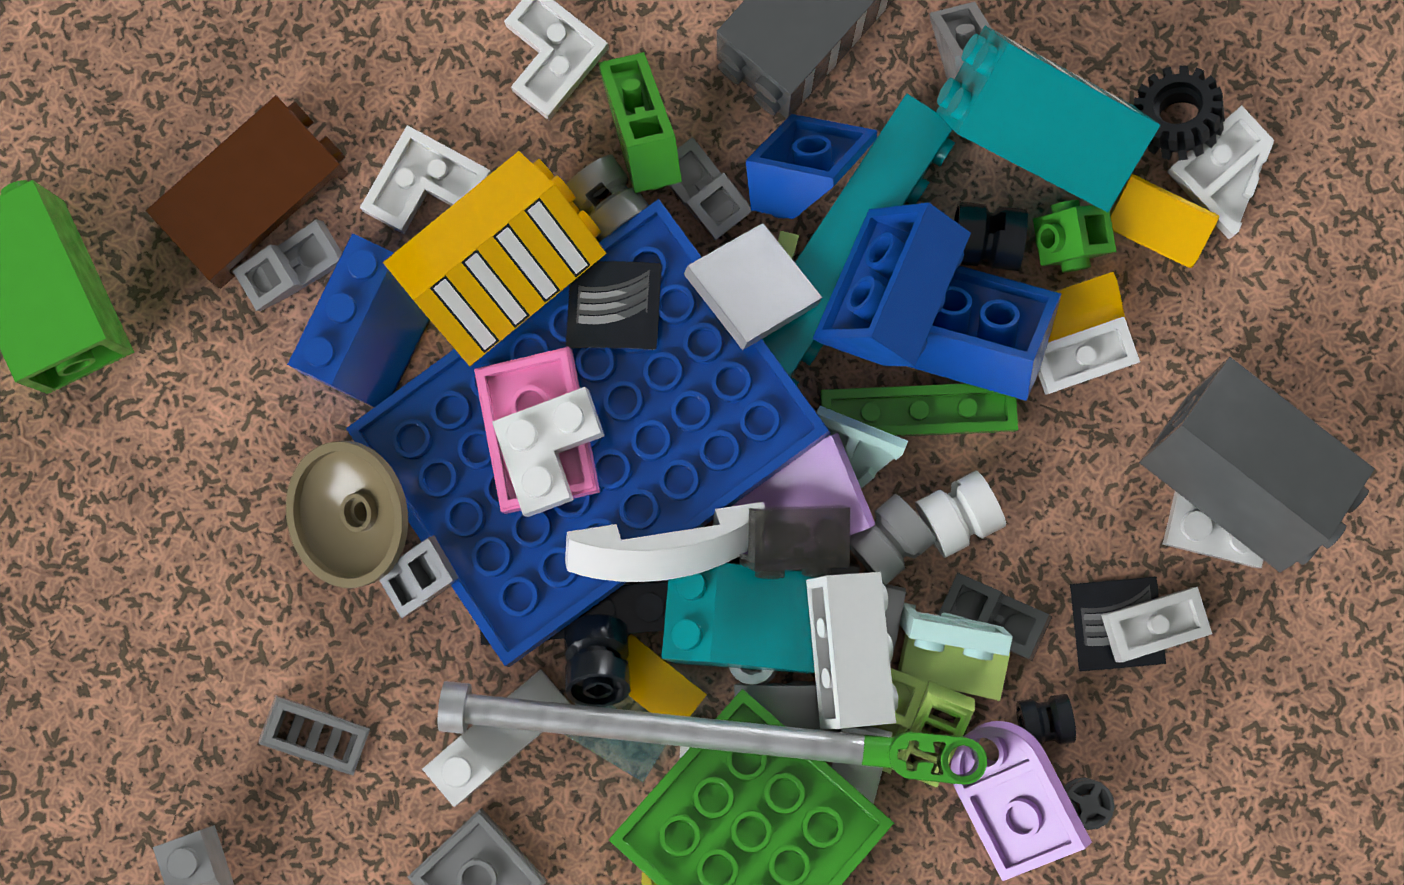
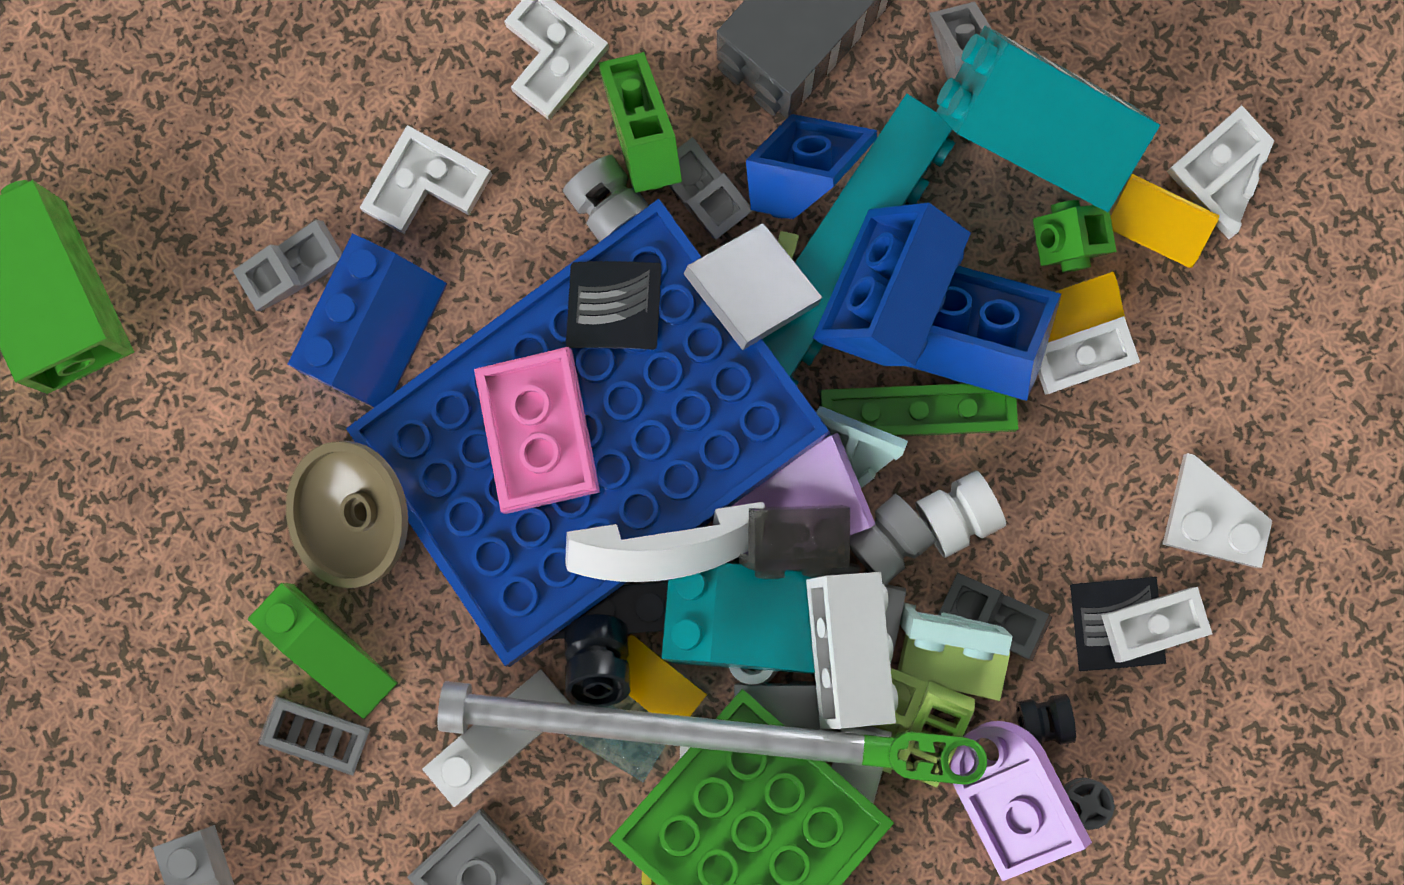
reddish brown panel [145,95,348,289] -> none
slope [379,535,459,618] -> none
yellow brick [383,151,607,366] -> none
white plate [492,387,604,517] -> none
black wheel [954,201,1028,271] -> none
black tyre [1134,65,1225,161] -> none
dark grey brick [1139,357,1375,573] -> none
none -> bright green slope [247,583,398,719]

